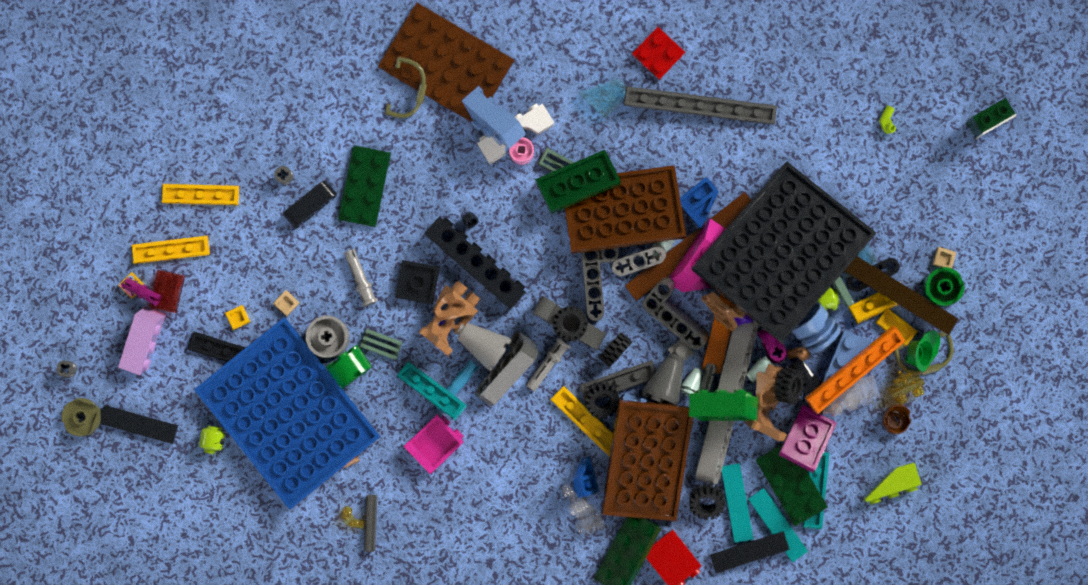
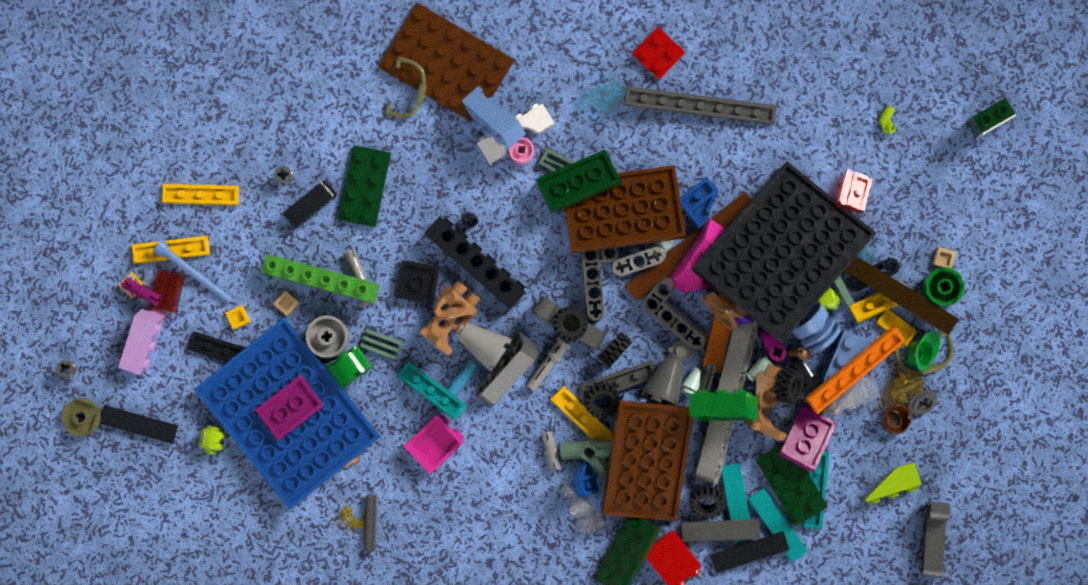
none -> medium blue piece [153,240,232,303]
none -> magenta tile [255,375,325,441]
none -> bright green brick [261,254,380,304]
none -> light grey pin [540,431,562,471]
none -> sand green piece [560,438,612,478]
none -> dark grey tile [682,519,760,542]
none -> clear red plate [836,169,872,214]
none -> dark grey gear [907,388,937,415]
none -> dark grey beam [921,501,950,578]

